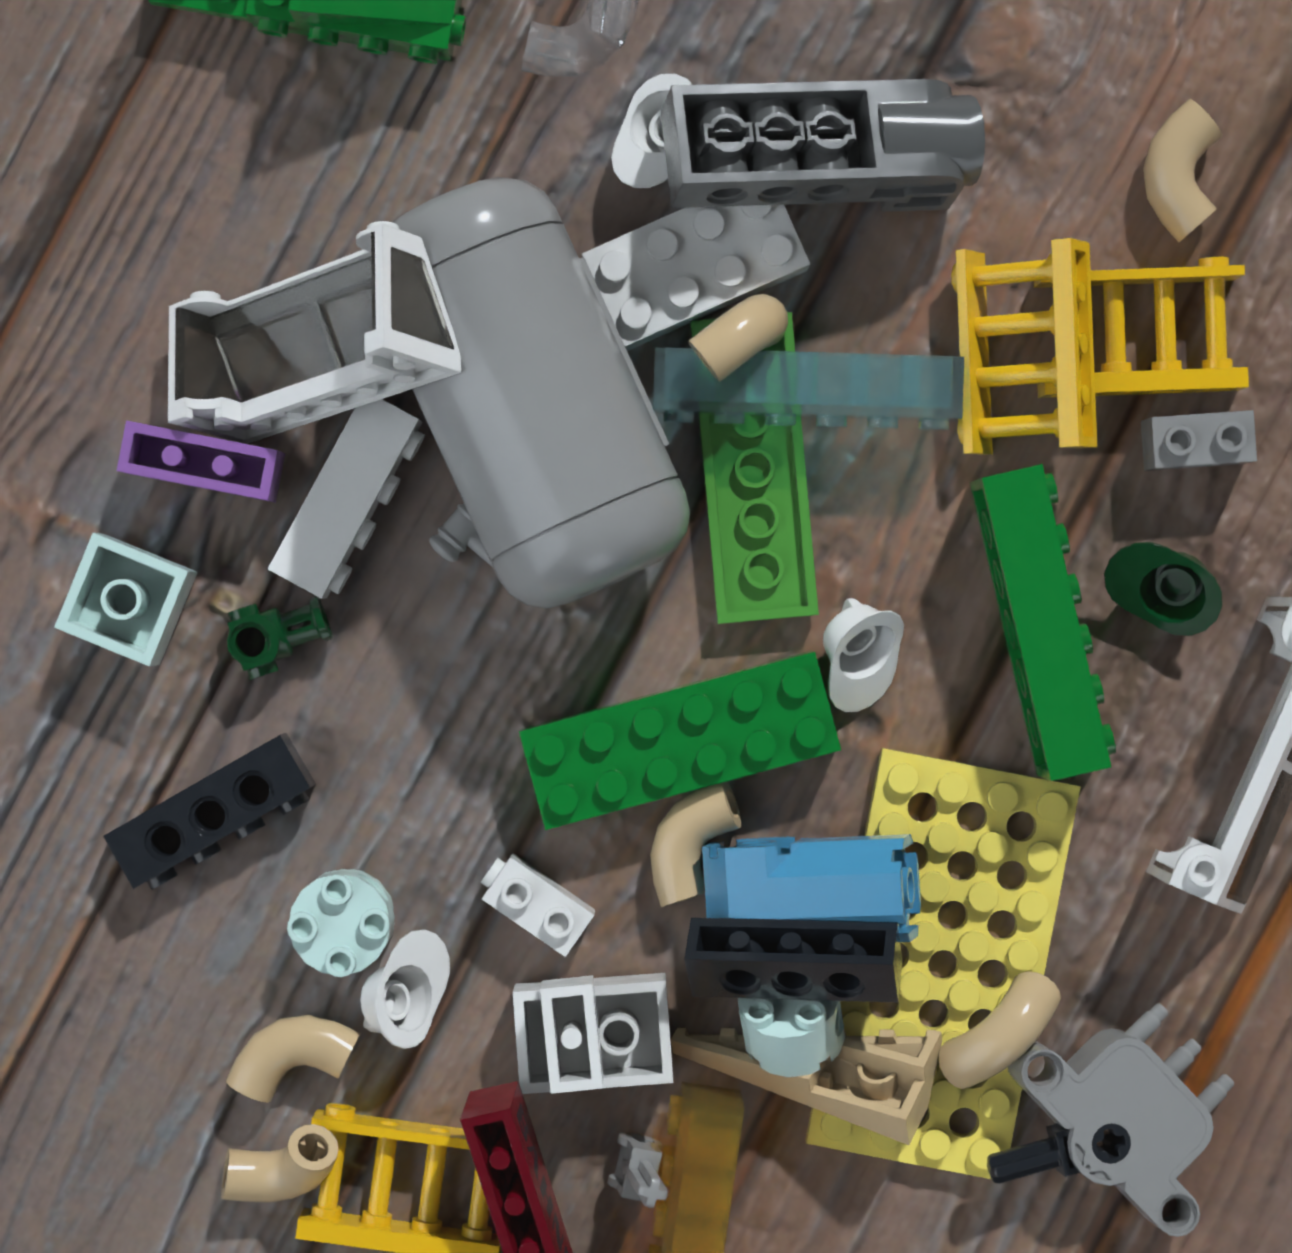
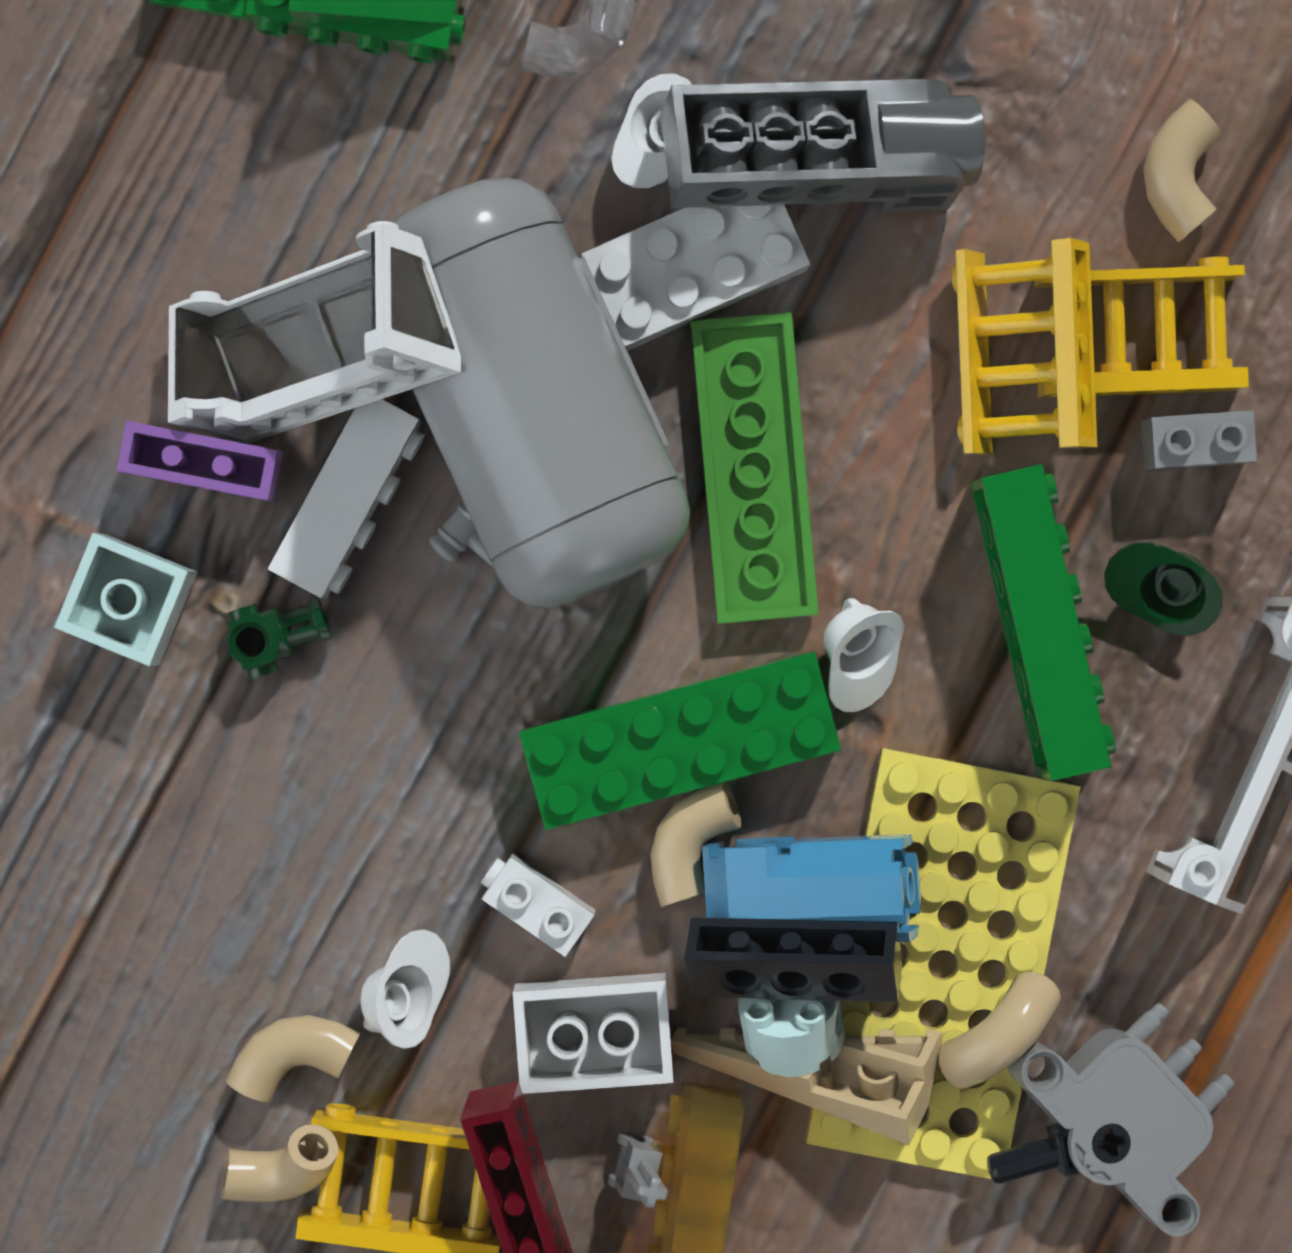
black brick [103,733,316,890] -> none
light aqua brick [287,869,395,977] -> none
white brick [540,975,604,1094] -> none
clear light blue brick [653,348,964,430] -> none
tan cylinder [688,294,788,382] -> none

